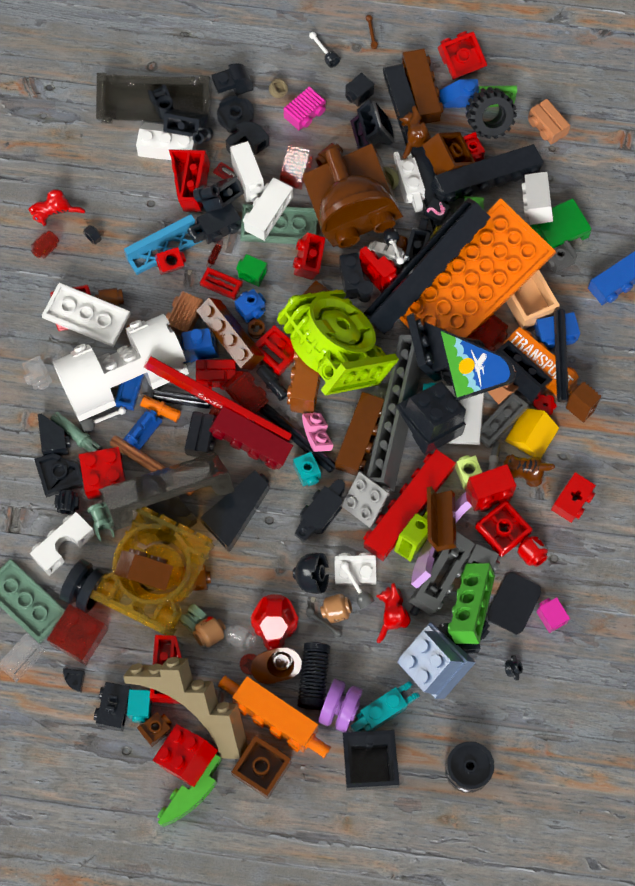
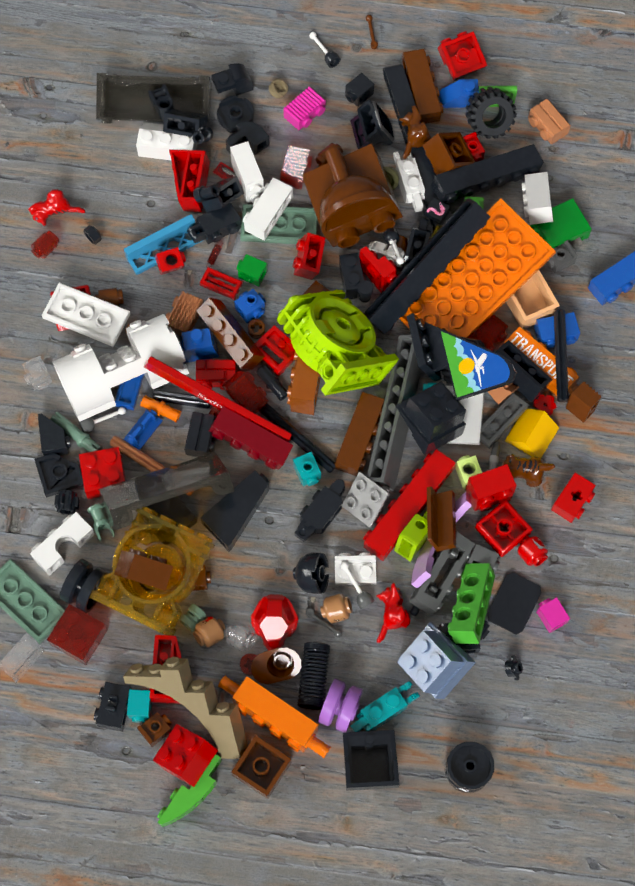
black tile [63,668,85,693] -> none
bright pink slope [302,413,333,452] -> none

